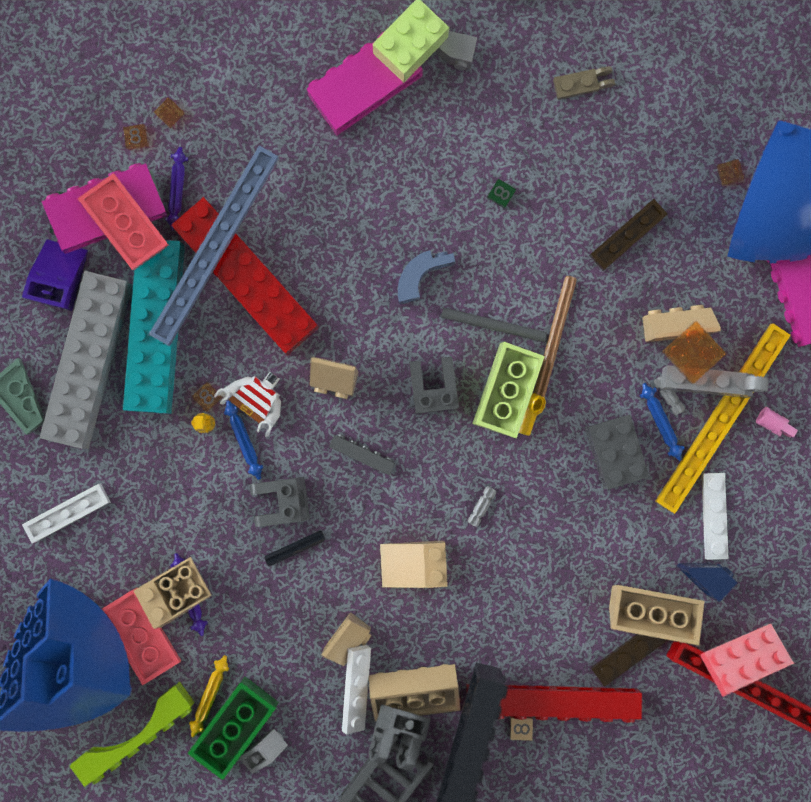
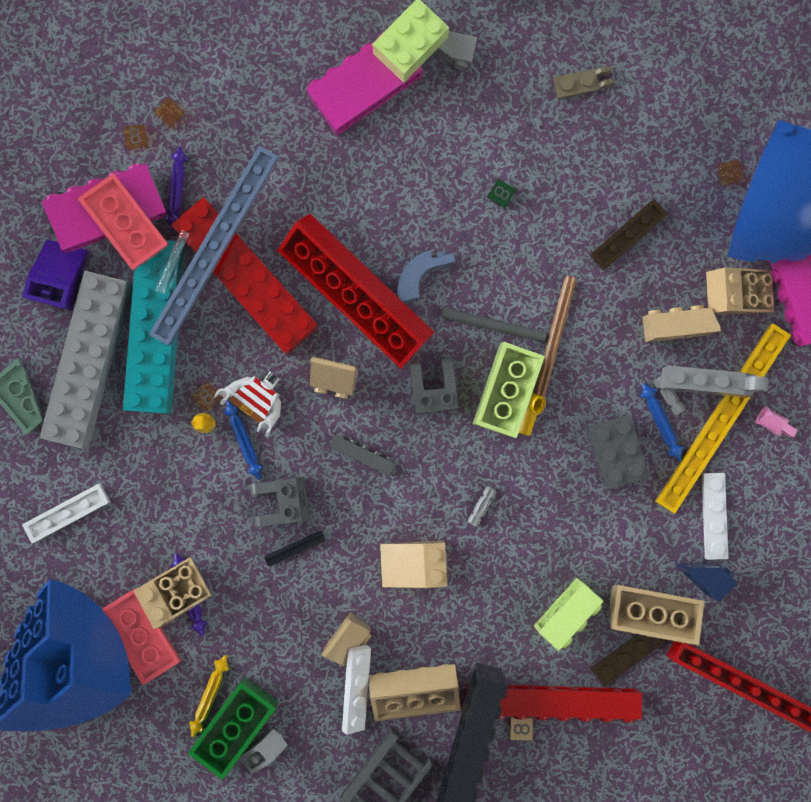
lime arch [69,682,195,787] -> none
dark grey brick [369,704,431,771] -> none
clear orange plate [662,321,726,384] -> none
coral plate [700,624,794,696] -> none
none -> clear bar [155,230,189,293]
none -> red brick [277,214,435,369]
none -> yellowish green brick [534,578,603,651]
none -> tan slope [706,268,774,315]

